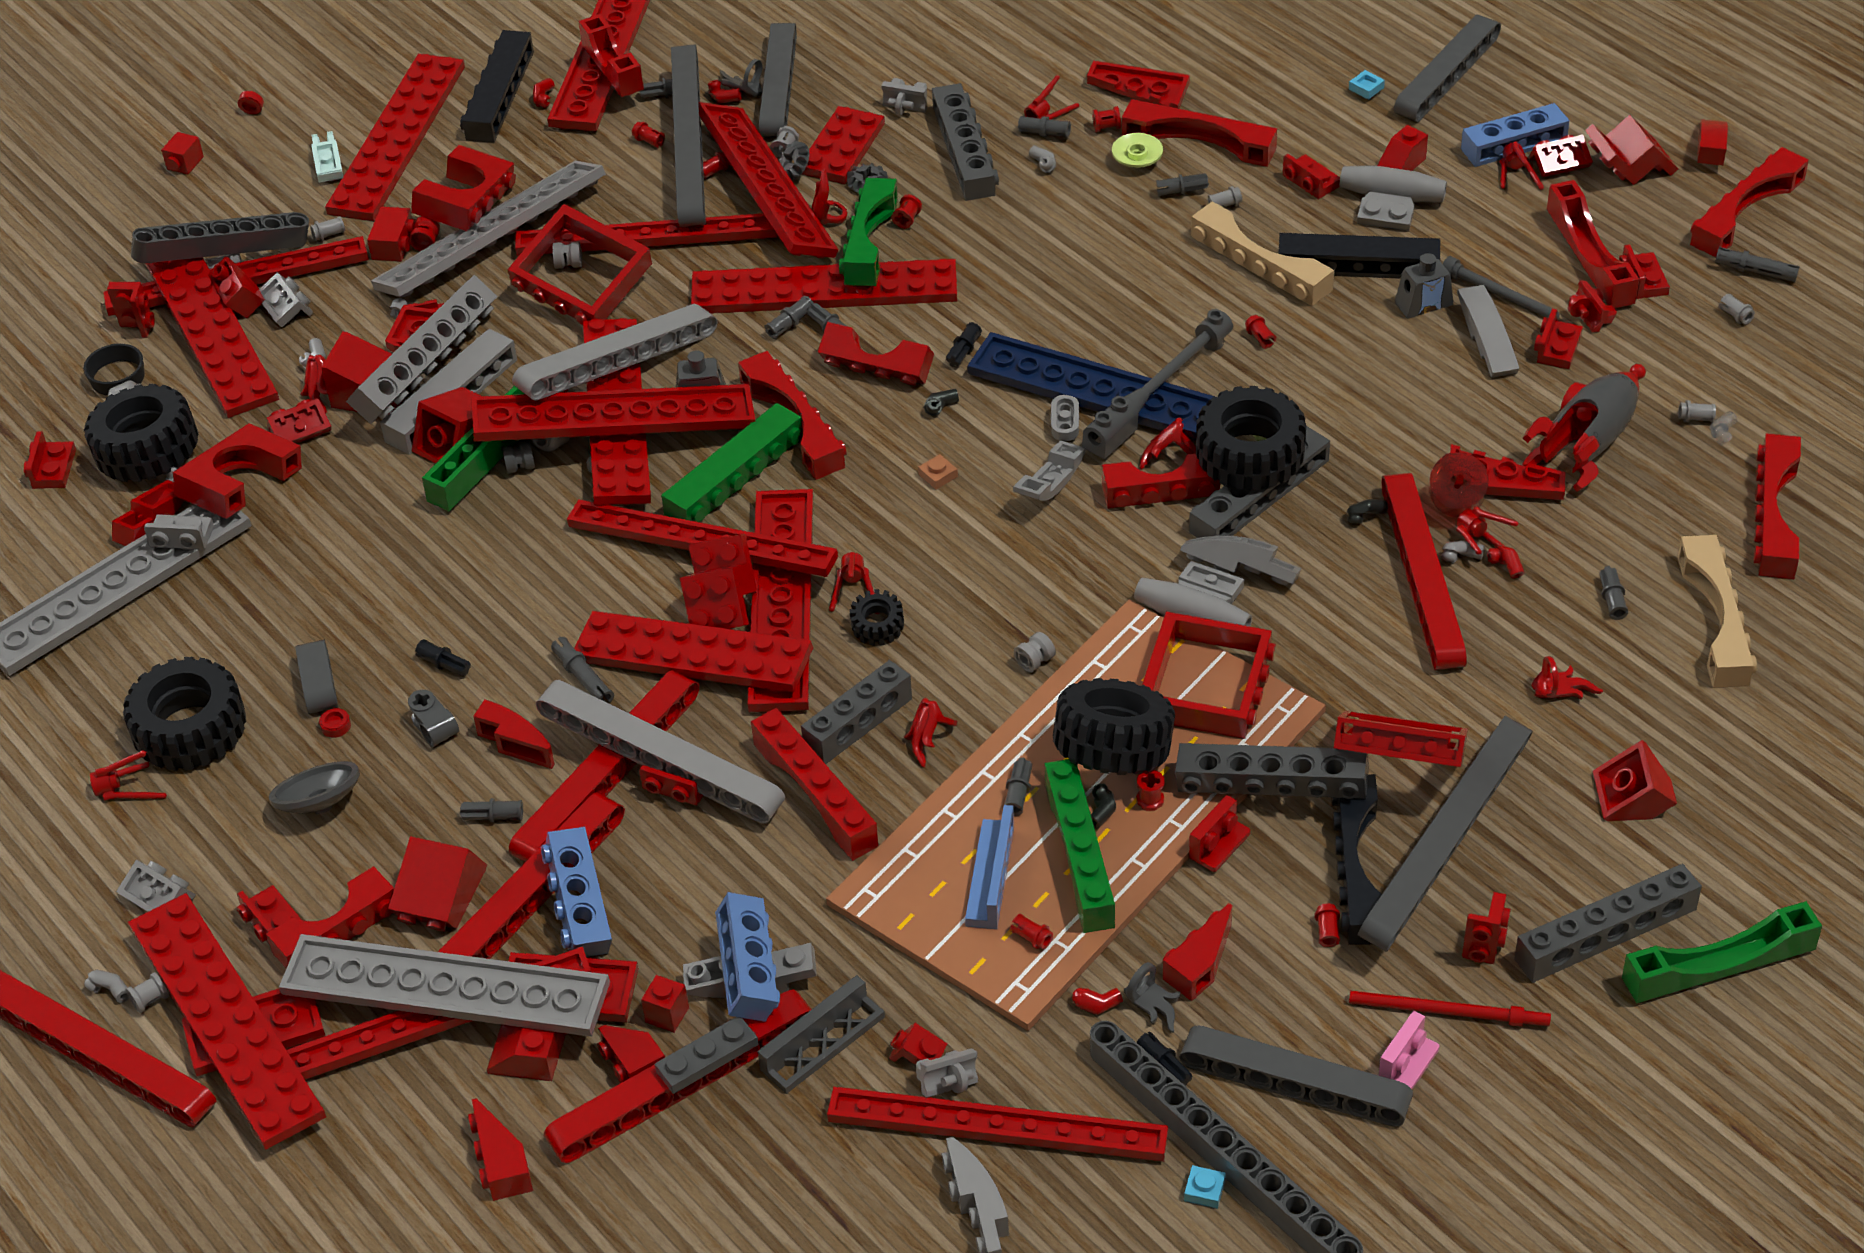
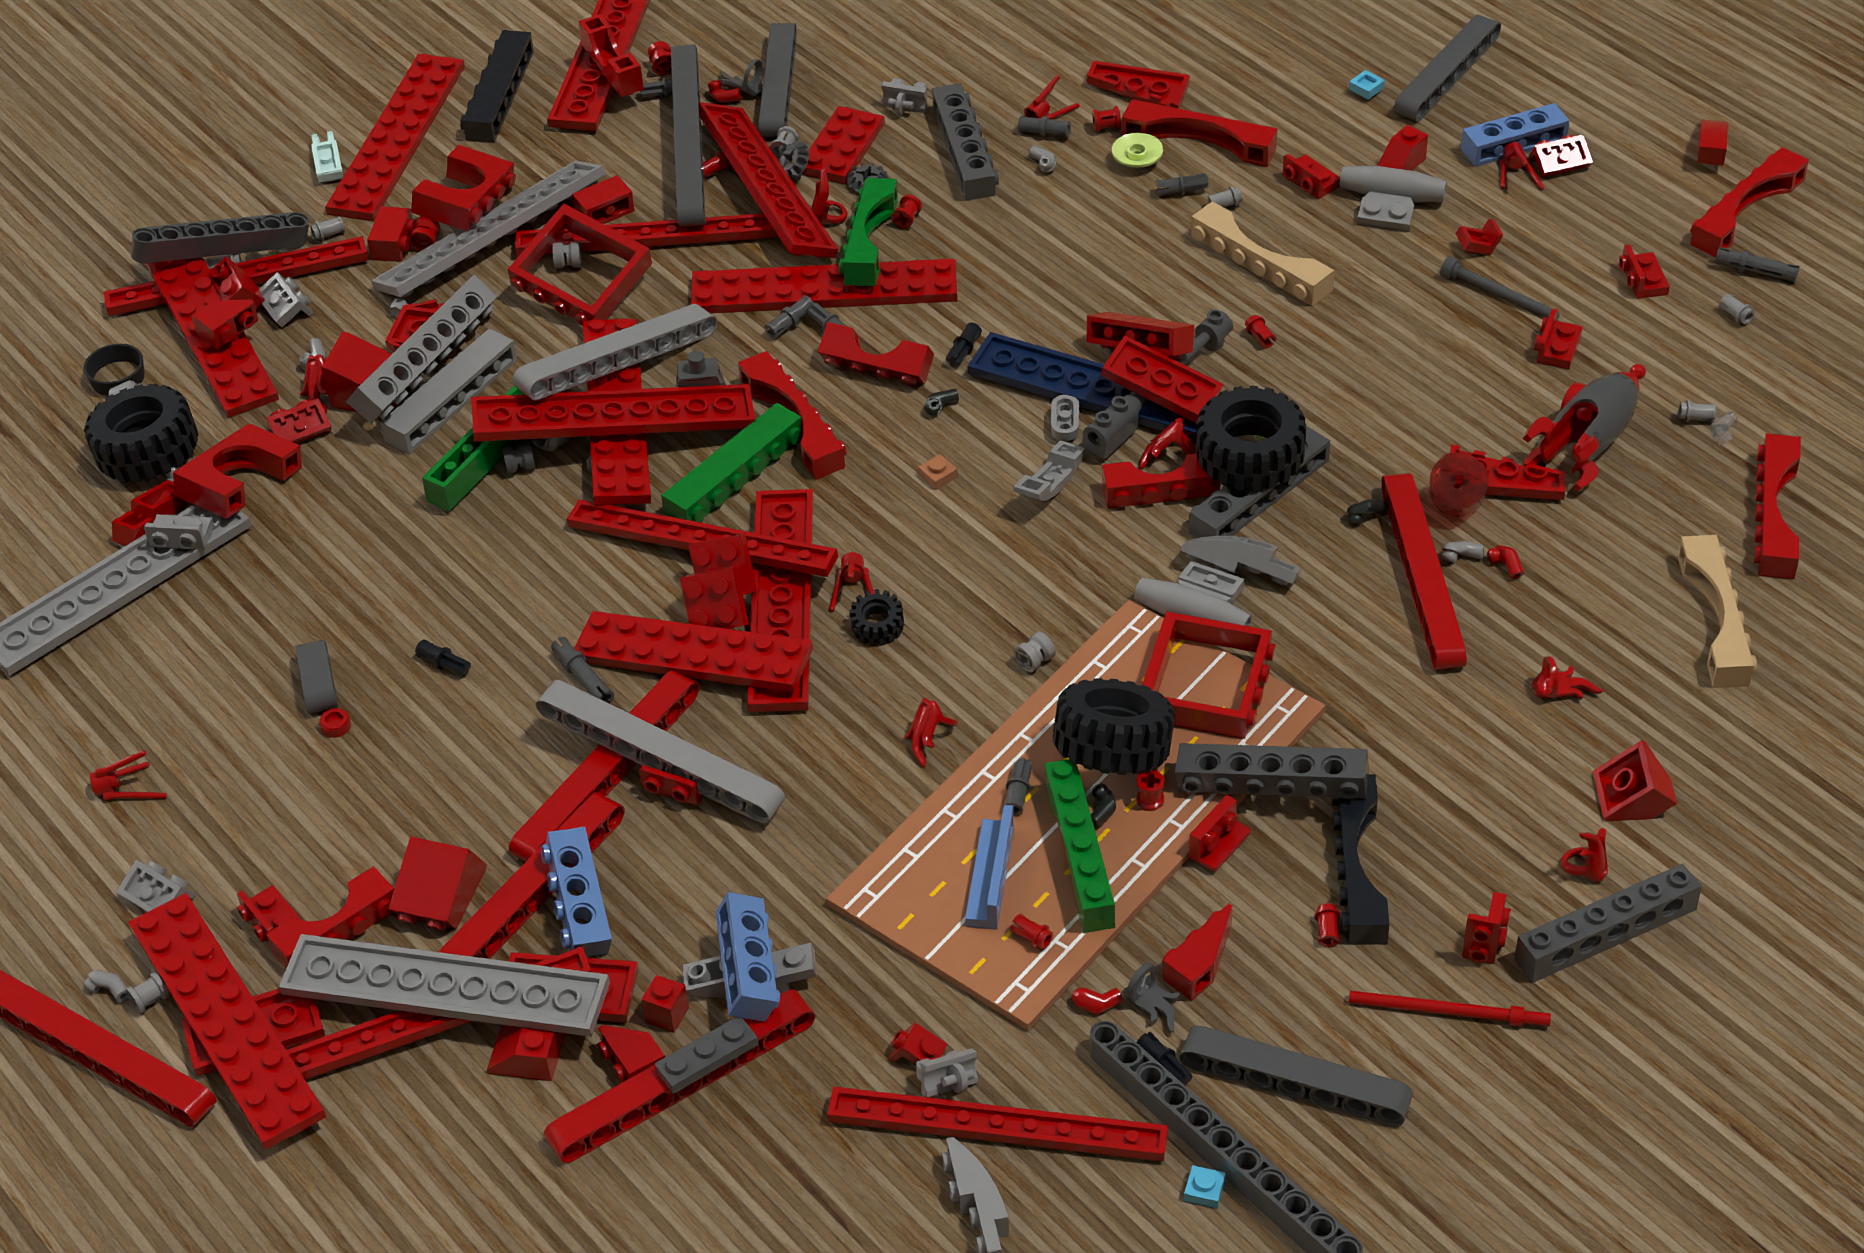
red bracket [24,431,76,489] -> none
red bracket [107,282,155,338] -> none
black tyre [123,657,246,771] -> none
red brick [161,132,204,175] -> none
red tile [237,91,264,115] -> none
dark grey dish [269,761,360,814] -> none
dark grey piece [408,690,460,747] -> none
red slope [412,387,481,463] -> none
dark grey axle [460,798,523,823] -> none
red slope [468,1098,533,1201] -> none
red slope [473,699,555,769] -> none
red arm [533,78,555,108] -> none
red pin [632,121,665,148] -> none
red arch [751,708,879,861] -> none
dark grey fence [758,975,885,1094] -> none
dark grey brick [801,660,912,764] -> none
black brick [1278,233,1440,279] -> none
red window [1333,711,1468,767] -> none
dark grey beam [1358,715,1533,952] -> none
bright pink bracket [1379,1010,1440,1089] -> none
dark grey torso [1395,253,1453,319] -> none
red plant [1456,506,1518,555] -> none
light grey slope [1457,285,1520,378] -> none
red arch [1547,180,1639,308] -> none
red hips [1567,280,1617,332] -> none
red bracket [1585,115,1678,185] -> none
dark grey axle [1599,566,1628,620] -> none
green arch [1622,901,1822,1004] -> none
none -> red slope [192,300,258,349]
none -> red brick [572,175,635,224]
none -> red wheel [647,41,672,76]
none -> red brick [1086,312,1194,359]
none -> red plate [1100,335,1224,423]
none -> red bracket [1455,218,1503,255]
none -> red piece [1561,828,1608,883]

